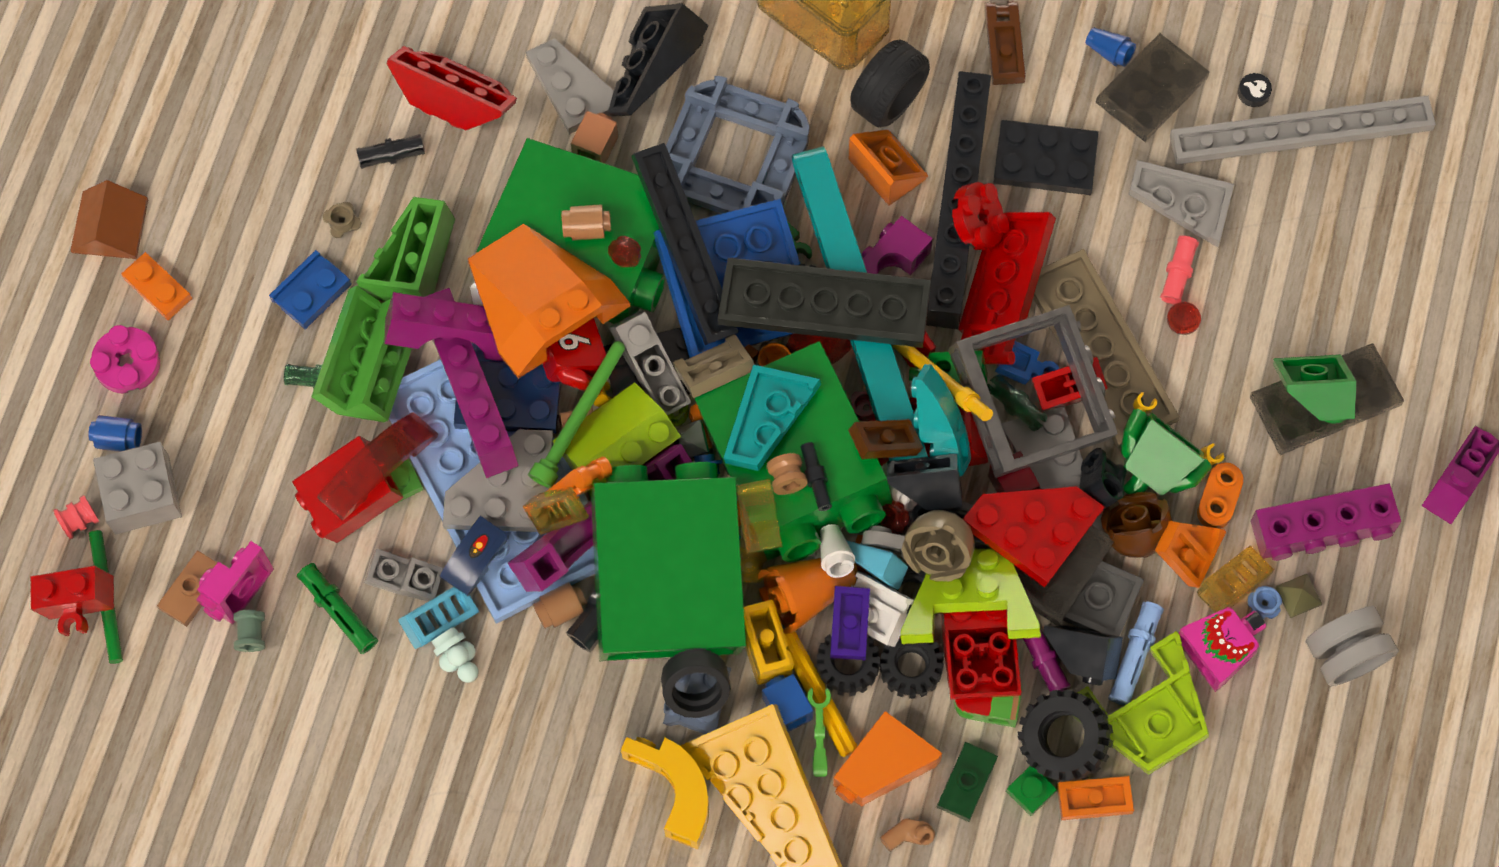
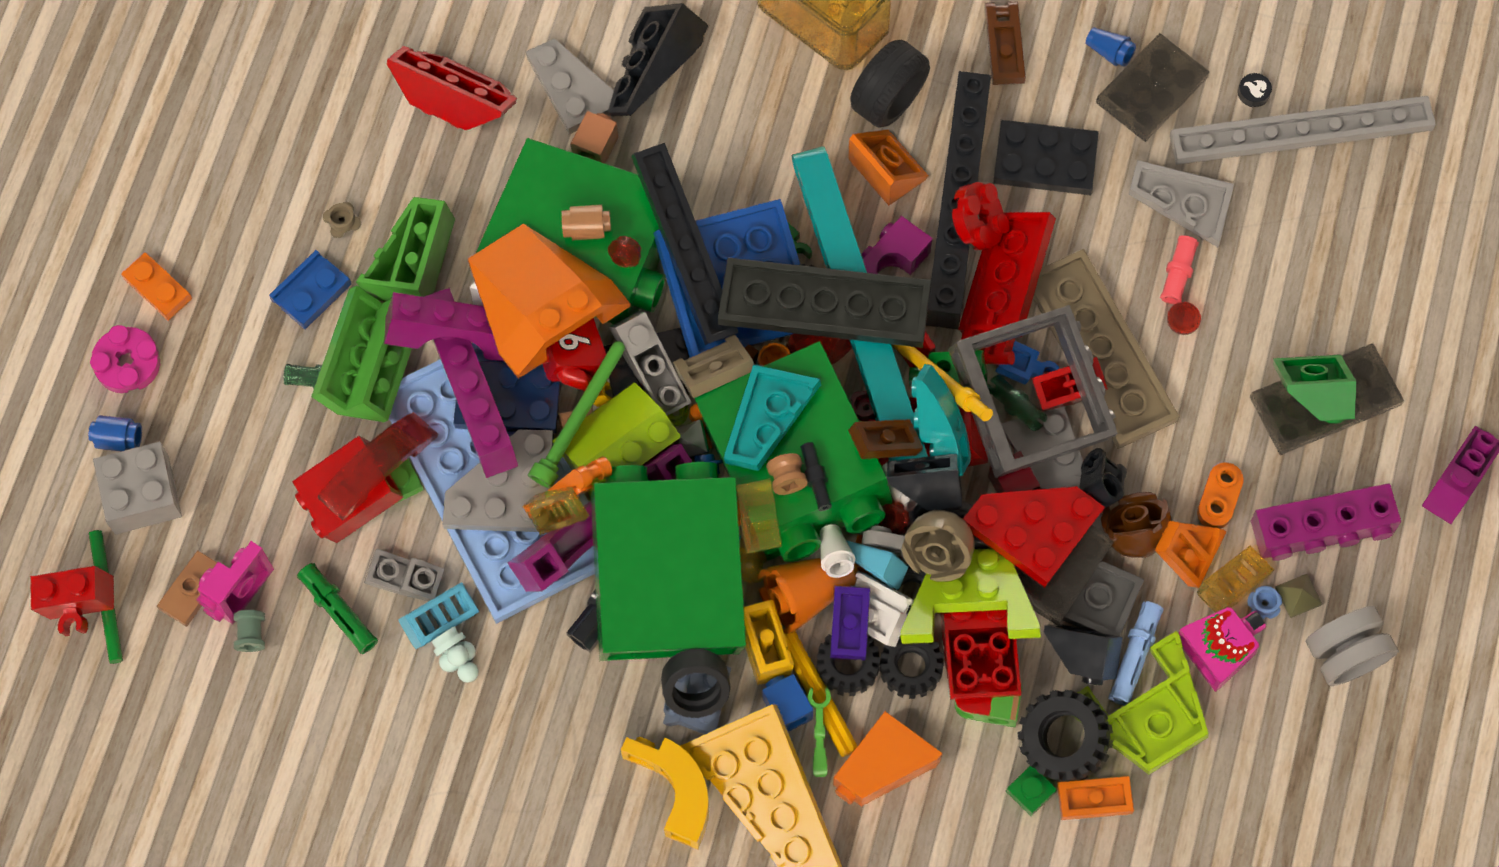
coral bush [53,495,100,540] -> none
dark orange slope [70,180,148,259] -> none
black pin [356,134,425,169] -> none
dark blue slope [440,516,509,597] -> none
medium nougat brick [533,582,587,629] -> none
sand blue plate [666,76,809,214] -> none
medium nougat arm [880,818,935,852] -> none
dark green plate [937,742,998,822] -> none
magenta pin [1023,626,1071,692] -> none
torso [1121,392,1225,496] -> none

